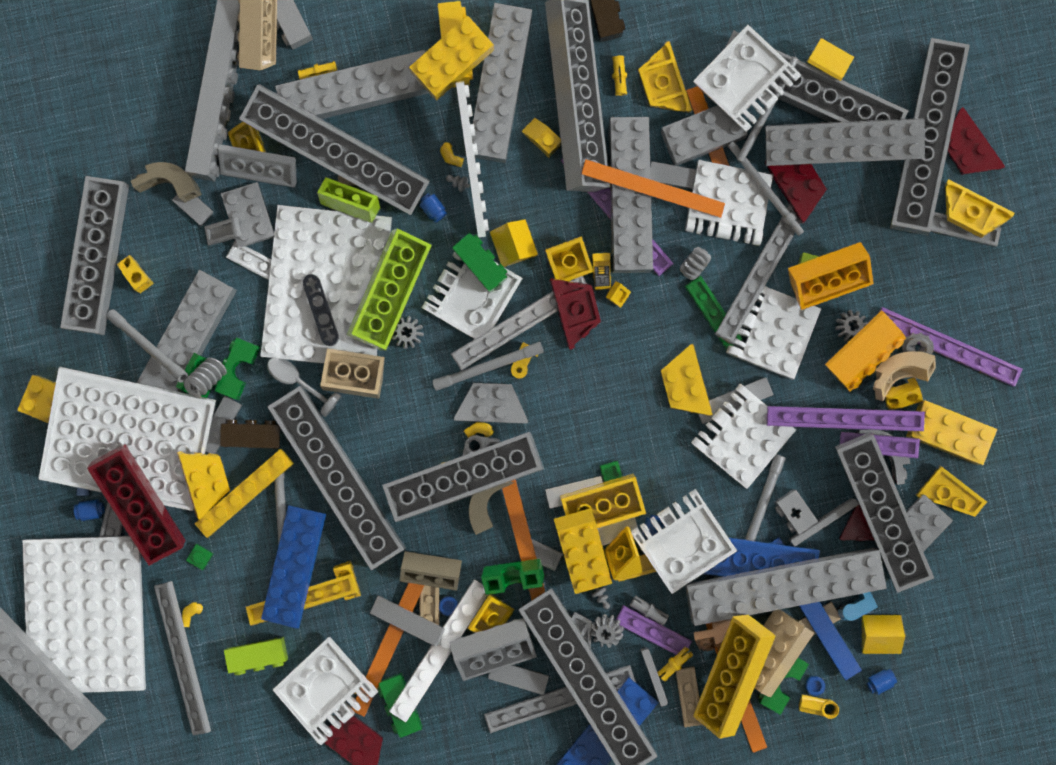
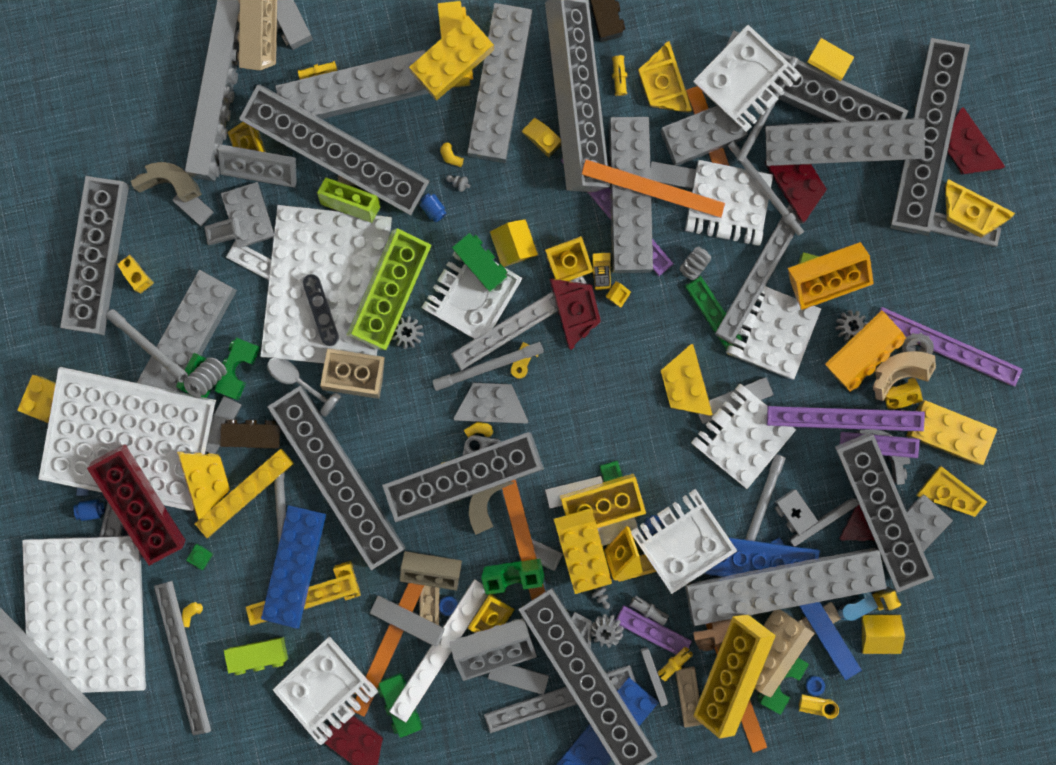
white plate [456,81,489,237] -> none
blue brick [866,669,897,695] -> none
none -> yellow leg [872,587,901,611]

